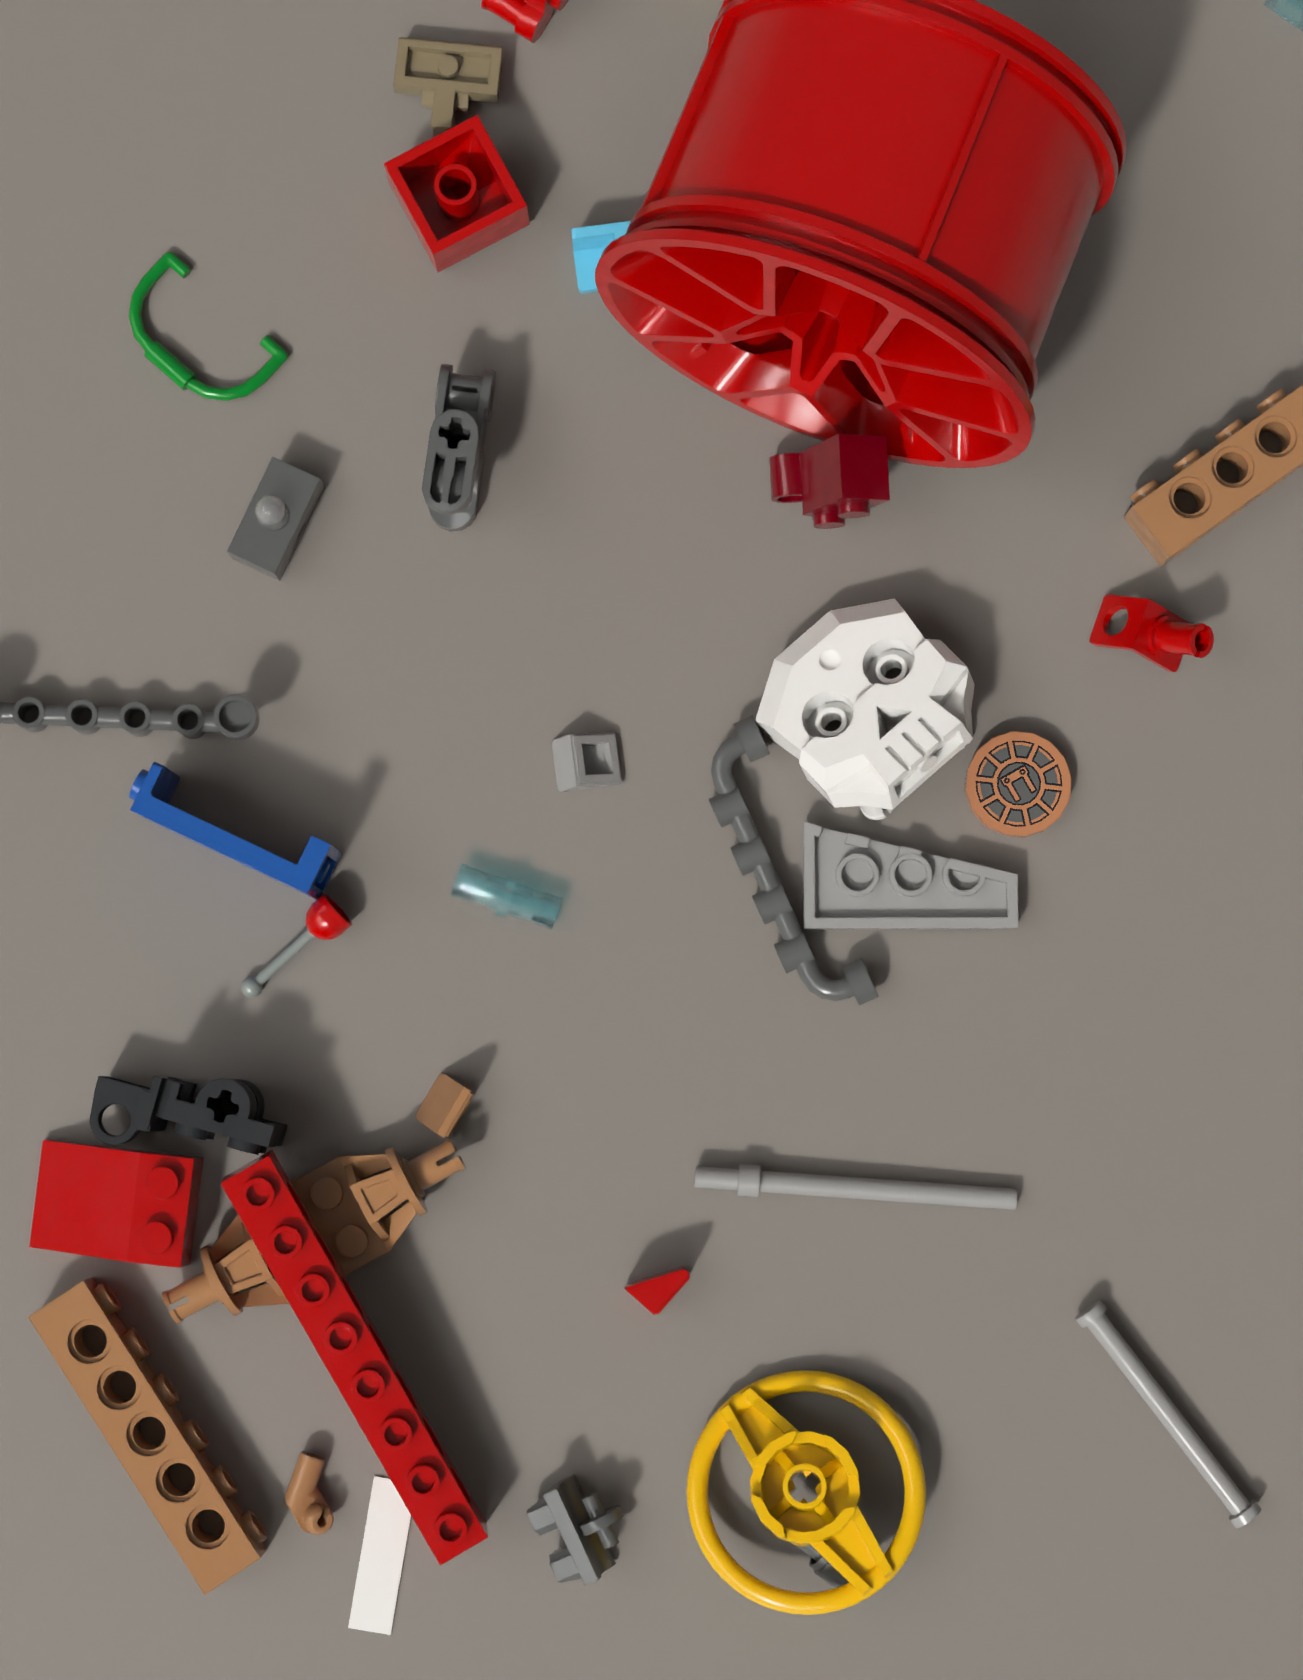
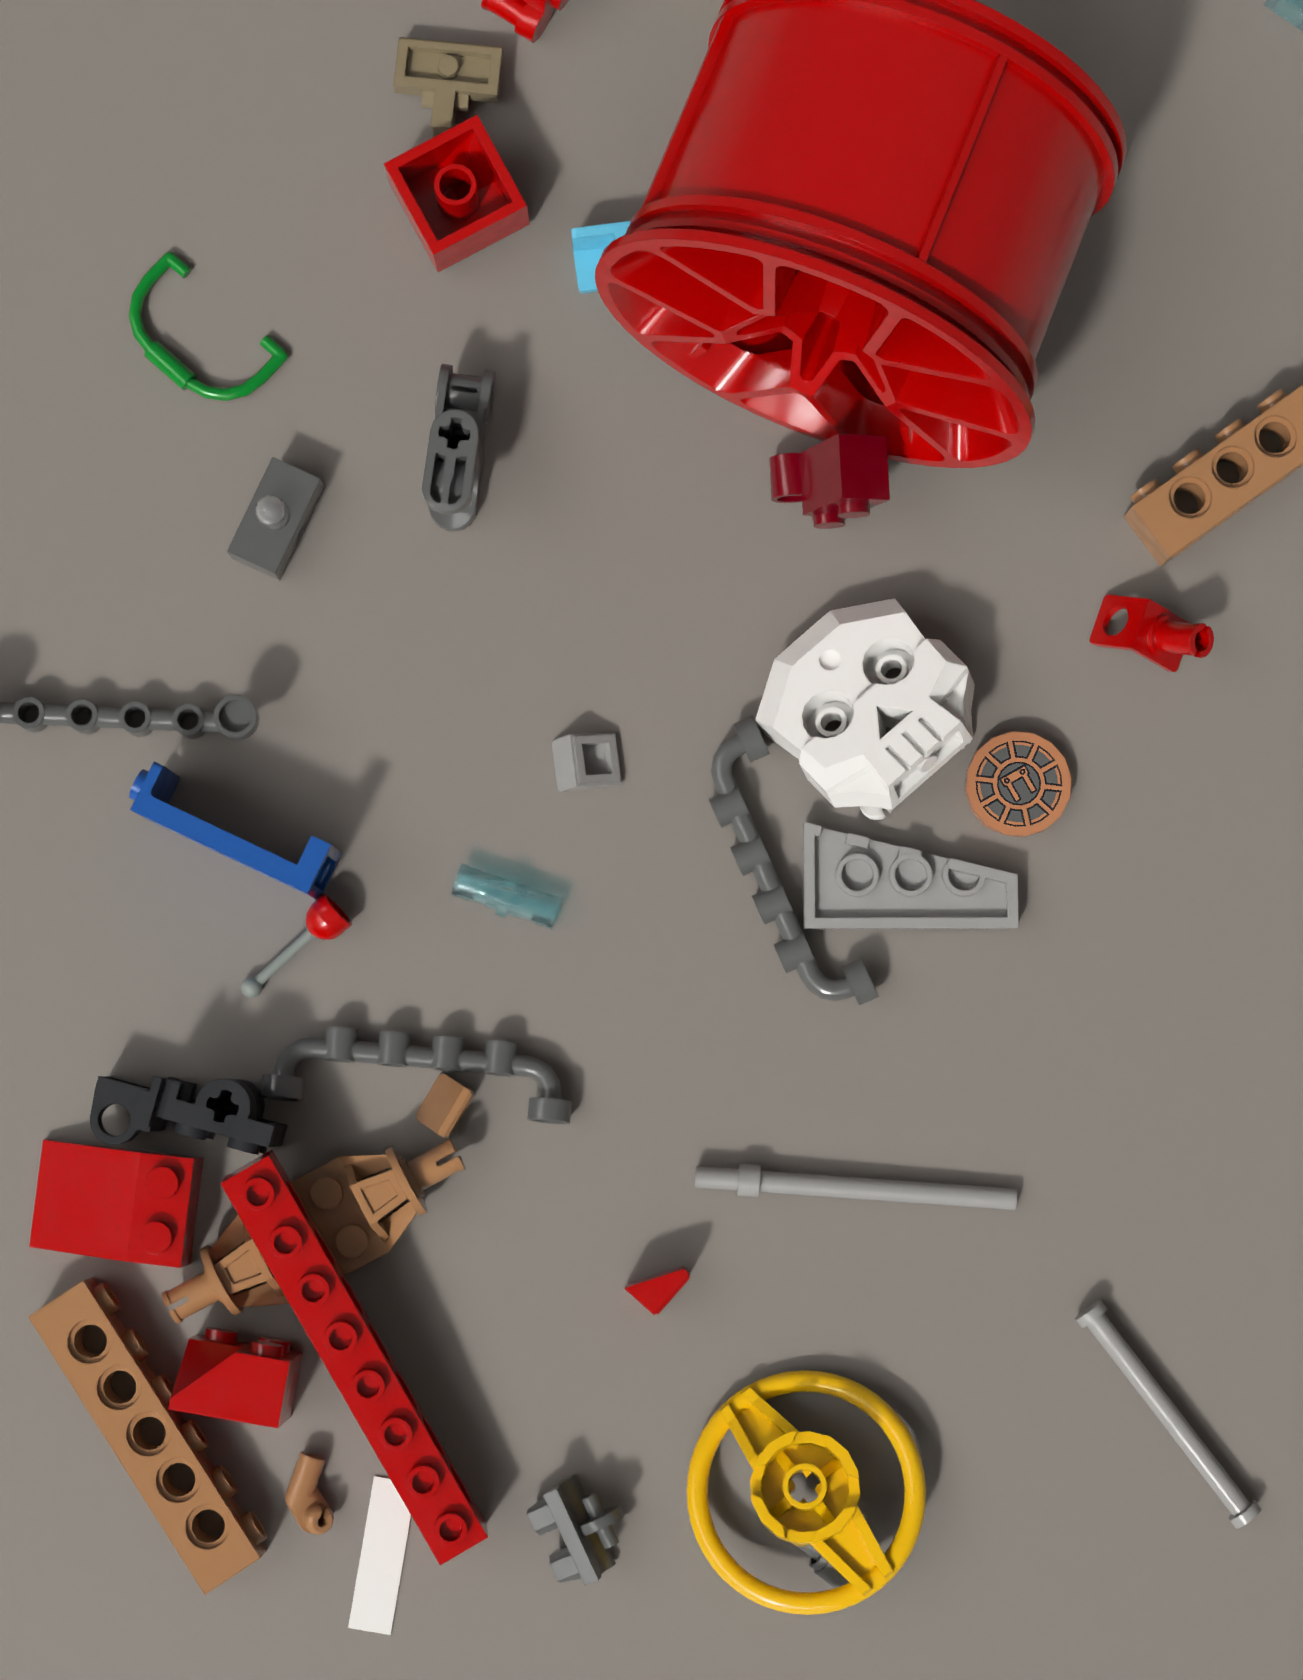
none -> red slope [168,1327,303,1428]
none -> dark grey bar [260,1026,572,1124]

